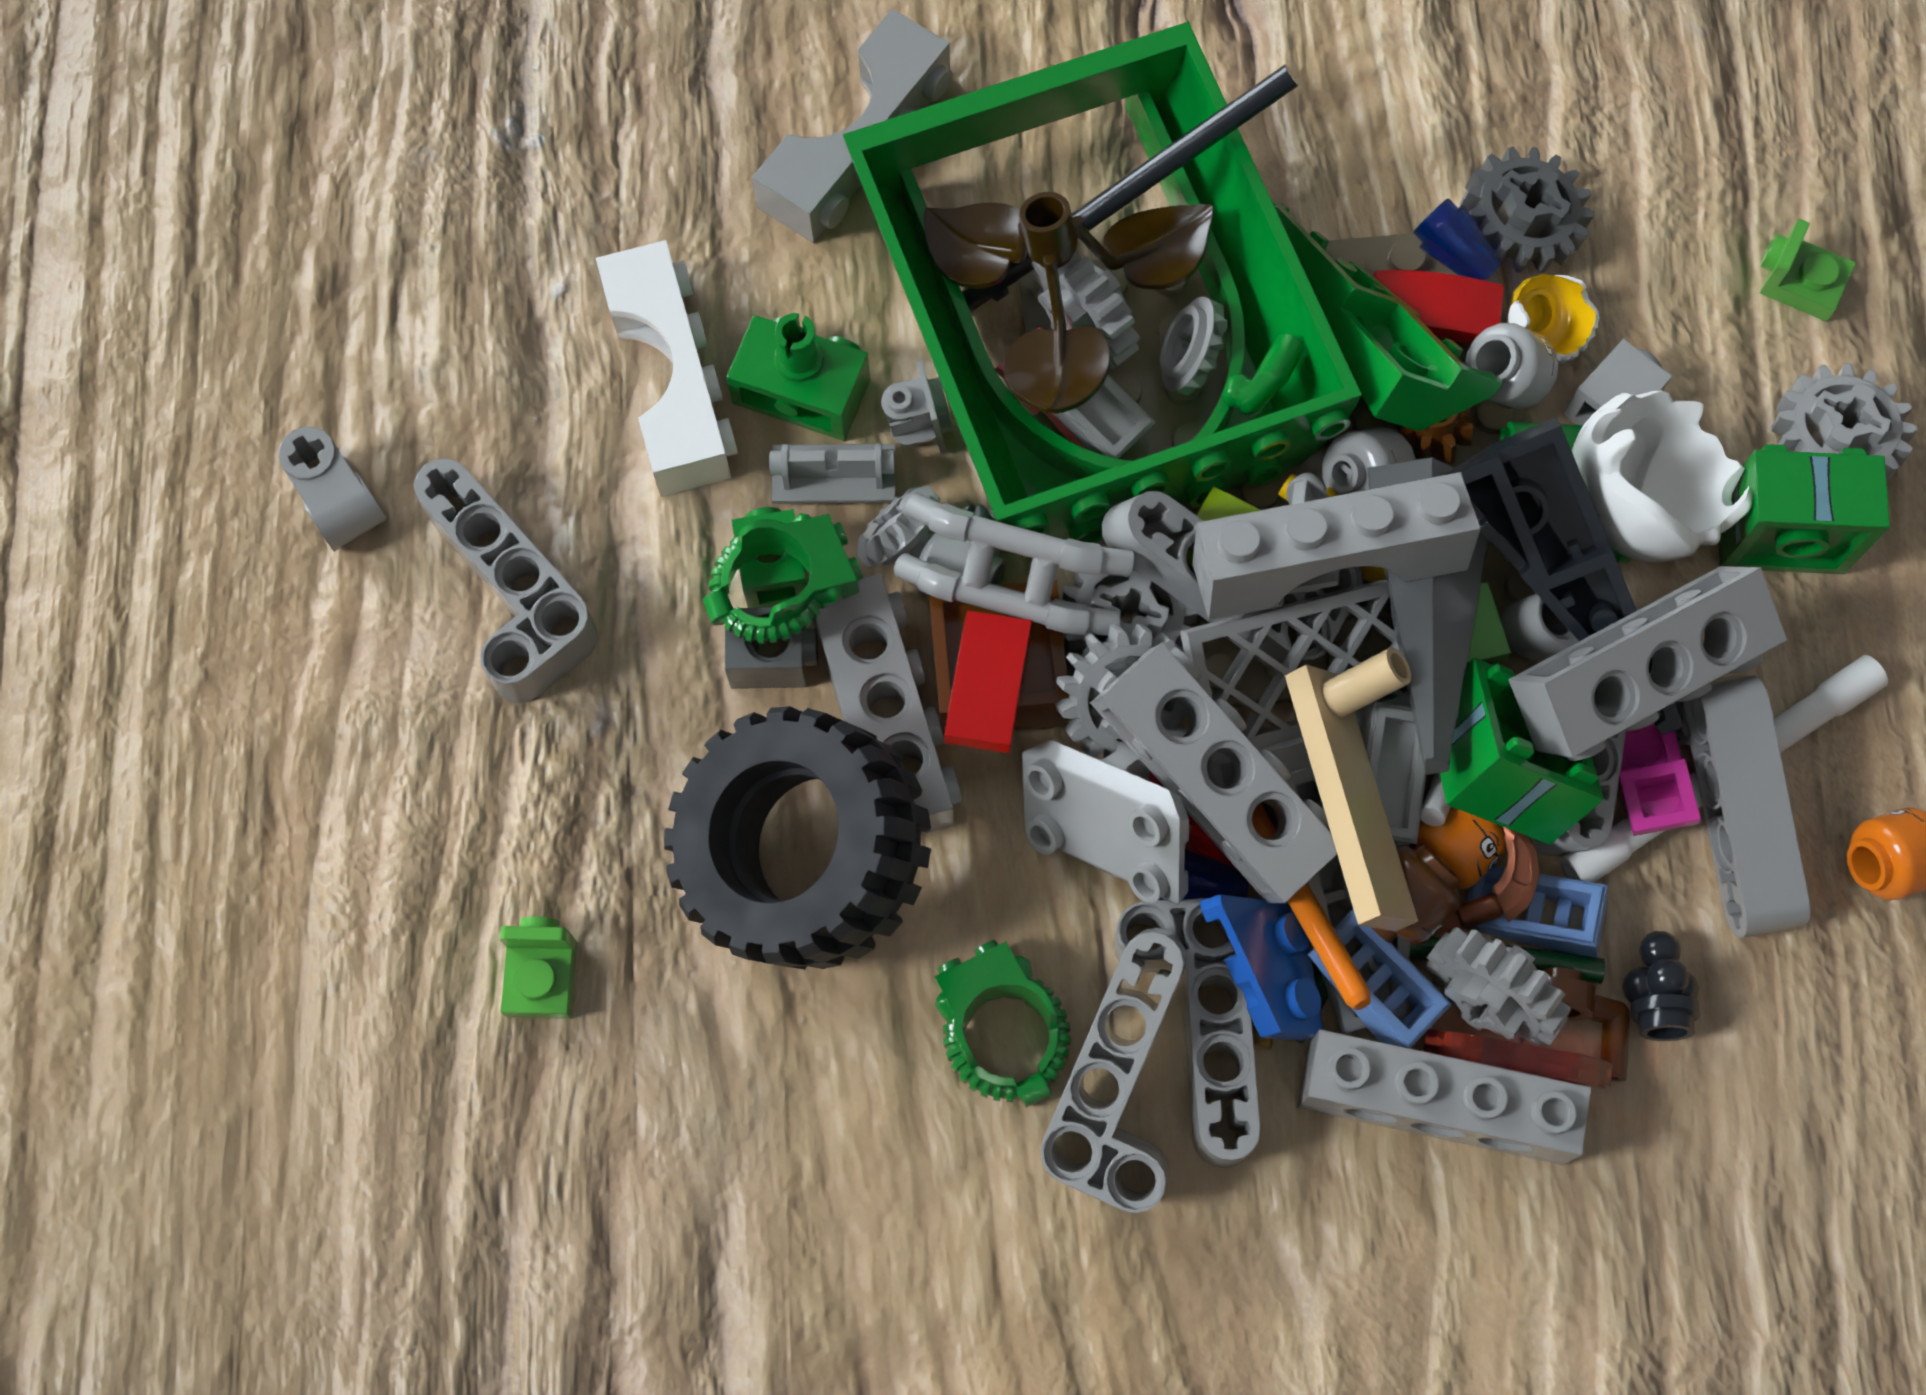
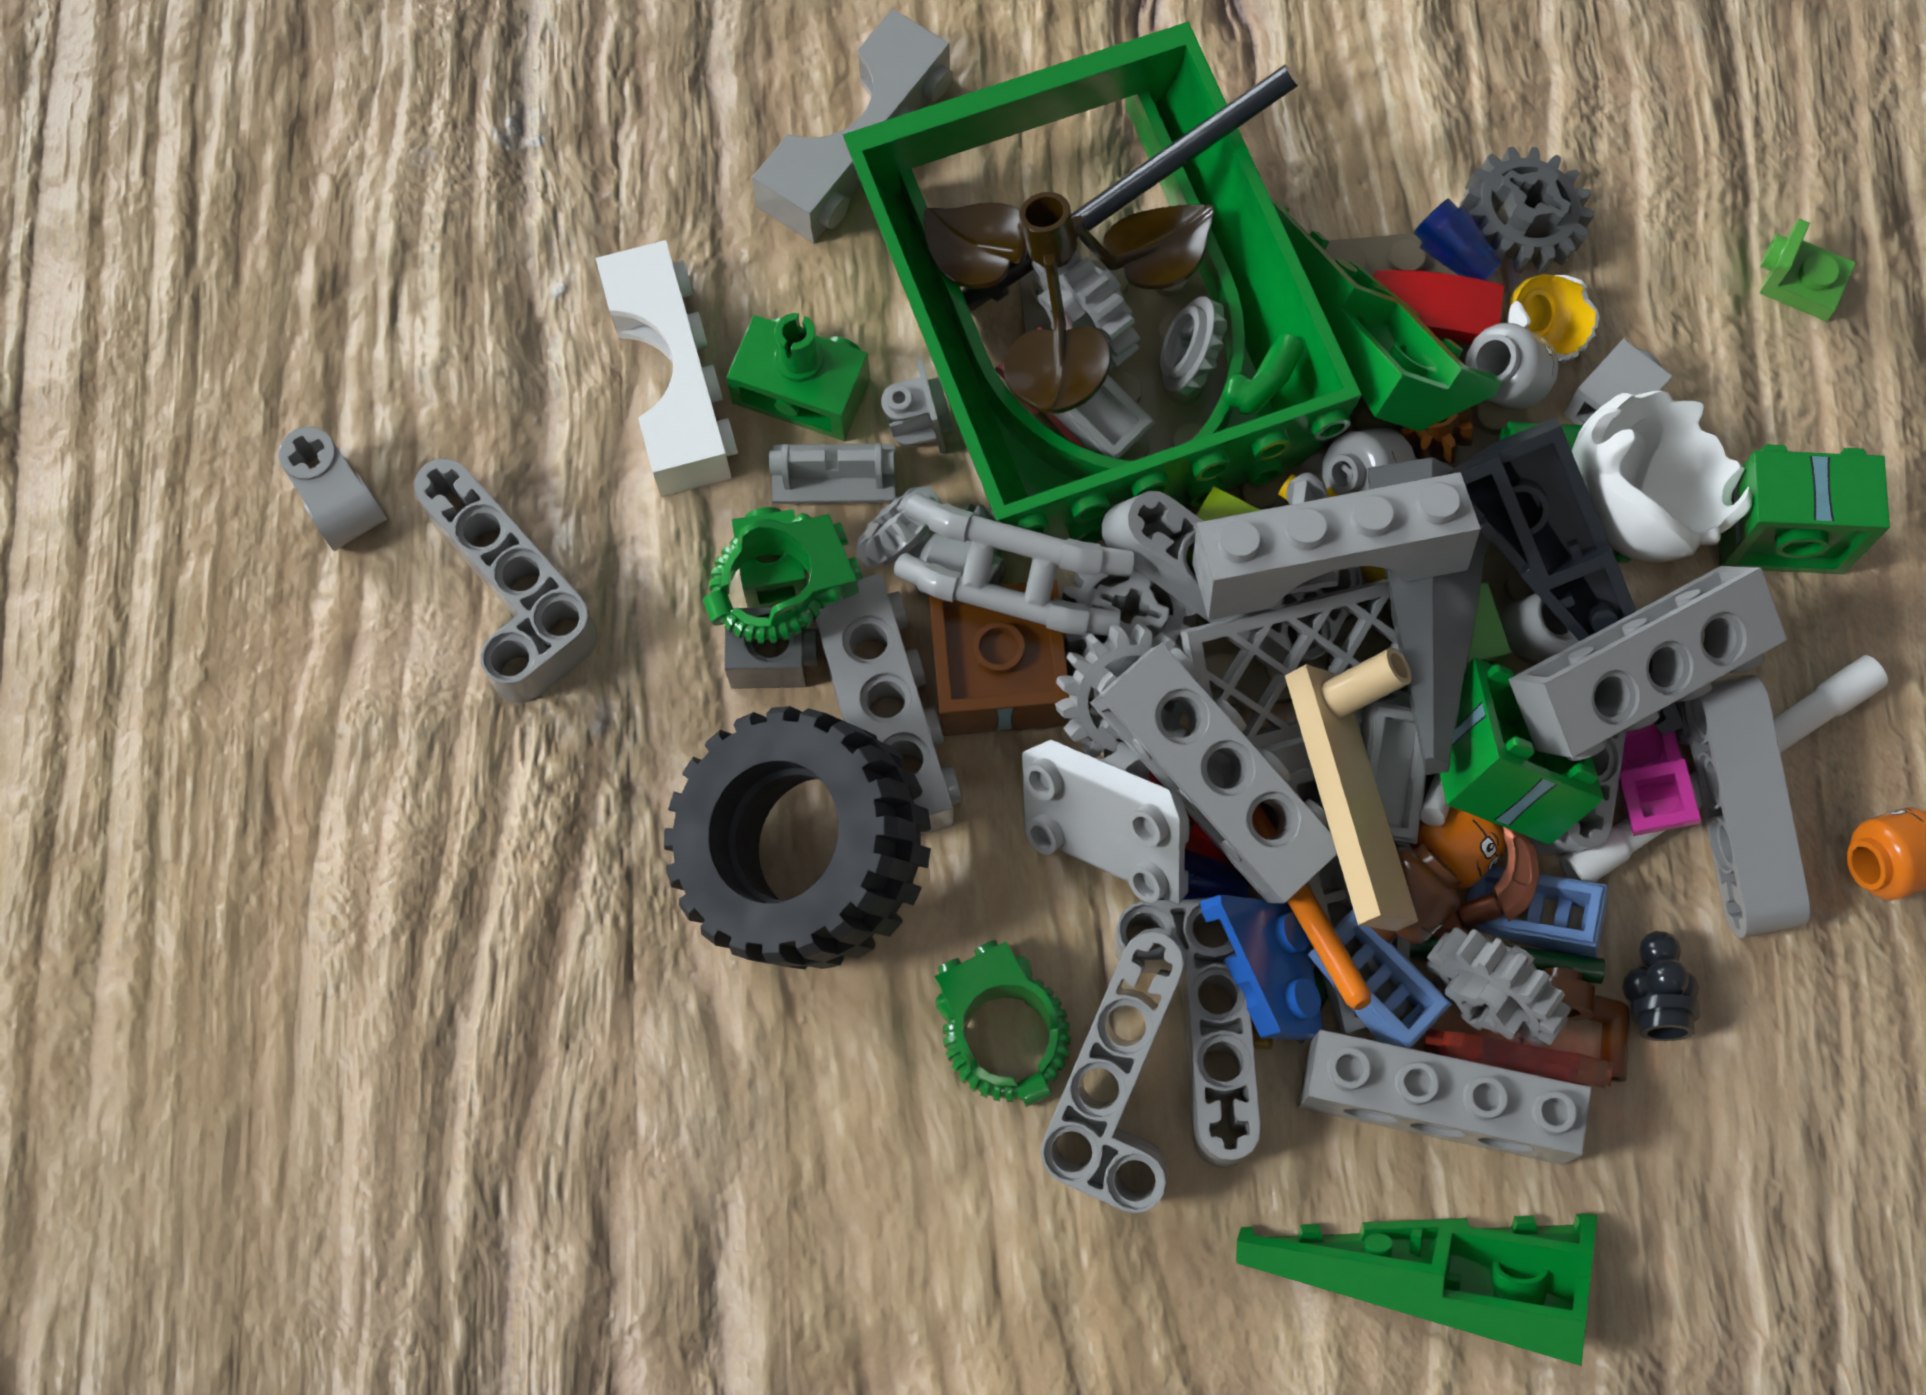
bright green bracket [500,916,577,1019] -> none
red slope [944,610,1032,753] -> none
light grey gear [1771,363,1917,482] -> none
none -> green wedge [1236,1213,1597,1366]

